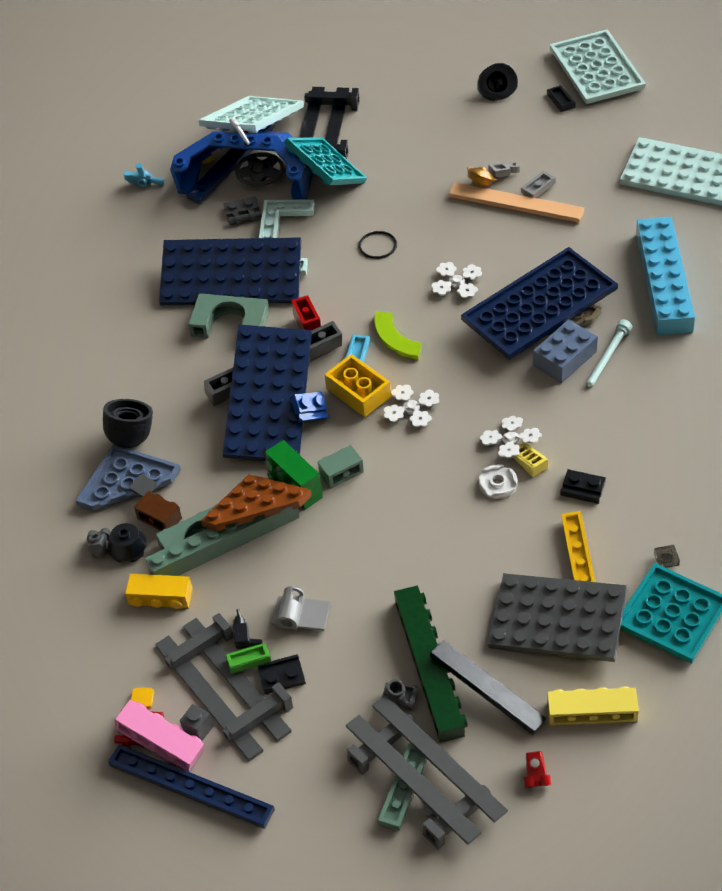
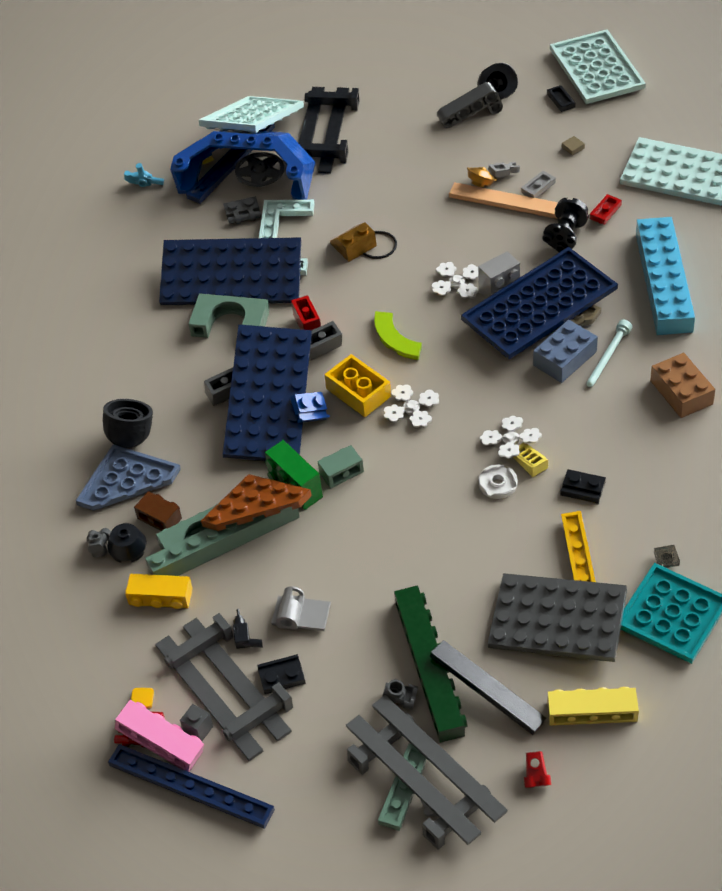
dark grey tile [129,474,157,498] -> none
bright green tile [225,643,272,674] -> none
white piece [230,117,250,145] -> none
teal plate [284,138,367,186] -> none
medium azure tile [345,335,370,363] -> none
none -> pearl gold slope [330,222,377,262]
none -> dark grey beam [437,82,503,128]
none -> light grey brick [478,251,520,299]
none -> black piece [542,197,589,253]
none -> dark tan tile [561,136,585,155]
none -> red plate [589,194,622,225]
none -> medium nougat brick [650,352,716,418]

